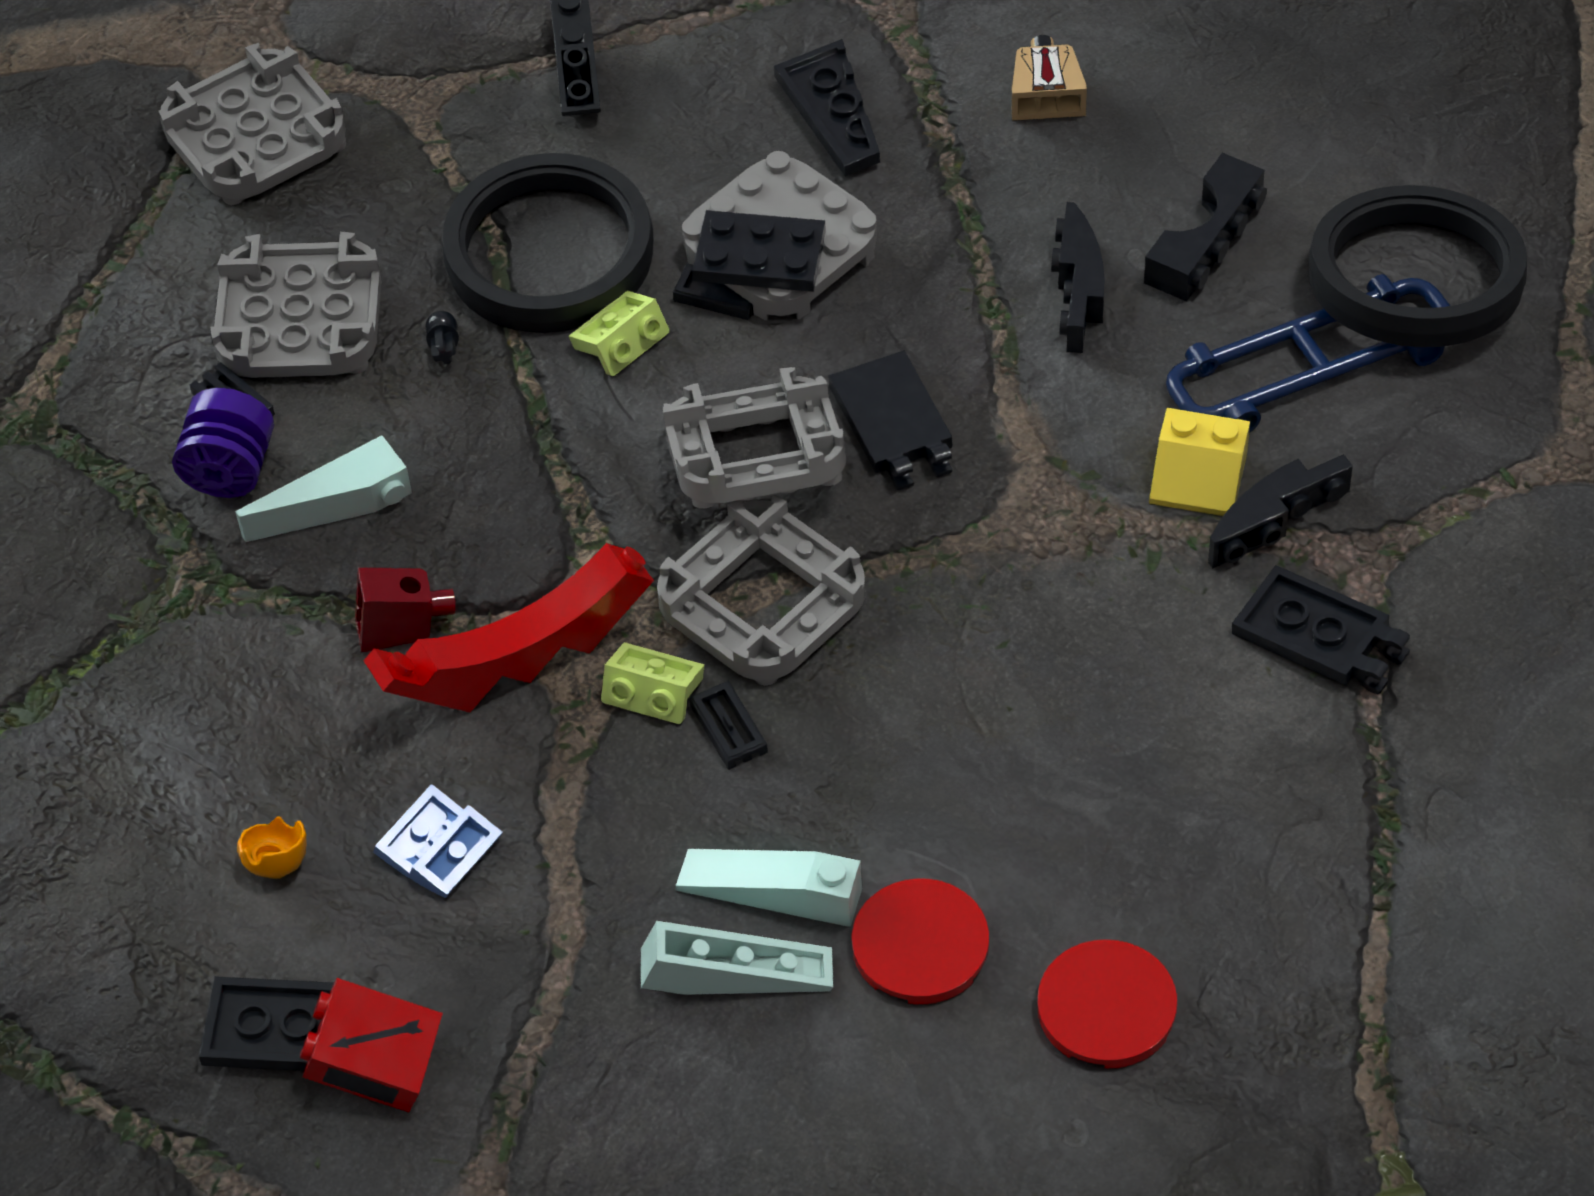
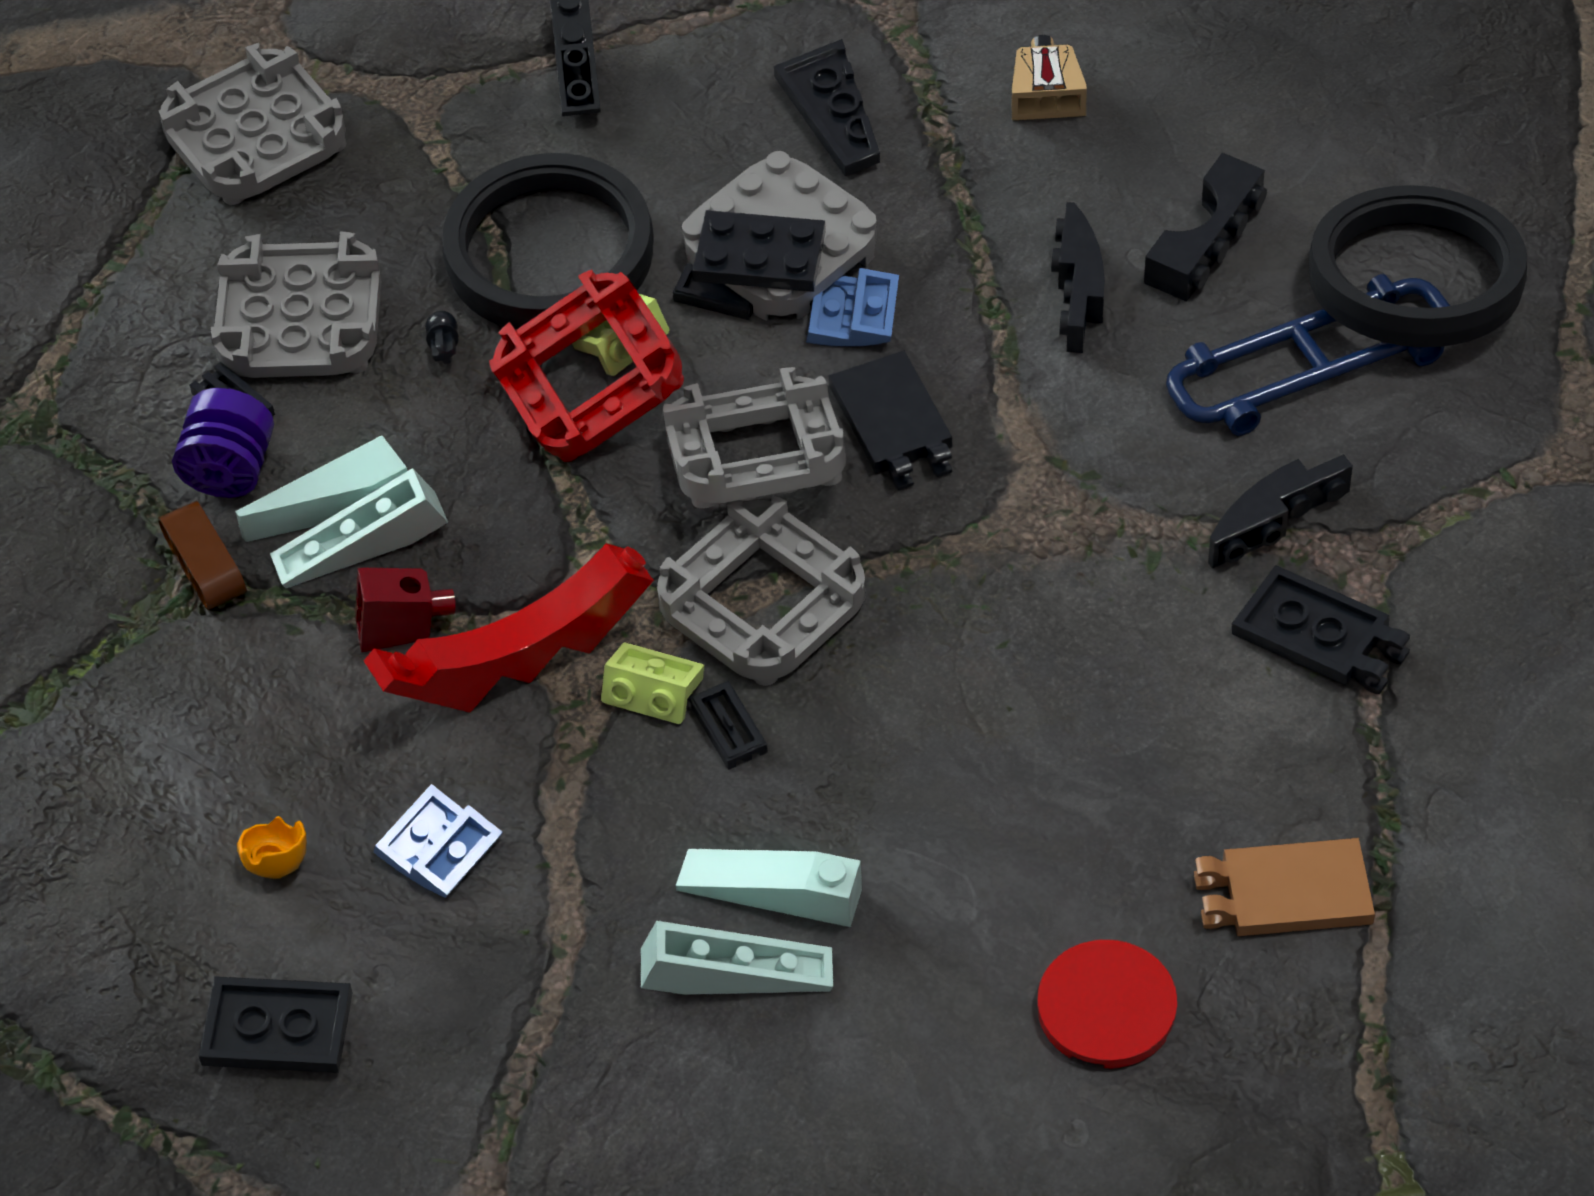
red brick [300,978,443,1113] -> none
red tile [852,878,989,1004] -> none
light yellow slope [1149,408,1250,516] -> none
none -> reddish brown beam [158,500,247,610]
none -> light aqua slope [270,468,448,588]
none -> red plate [489,269,684,462]
none -> medium blue slope [806,268,899,346]
none -> medium nougat tile [1194,838,1375,936]

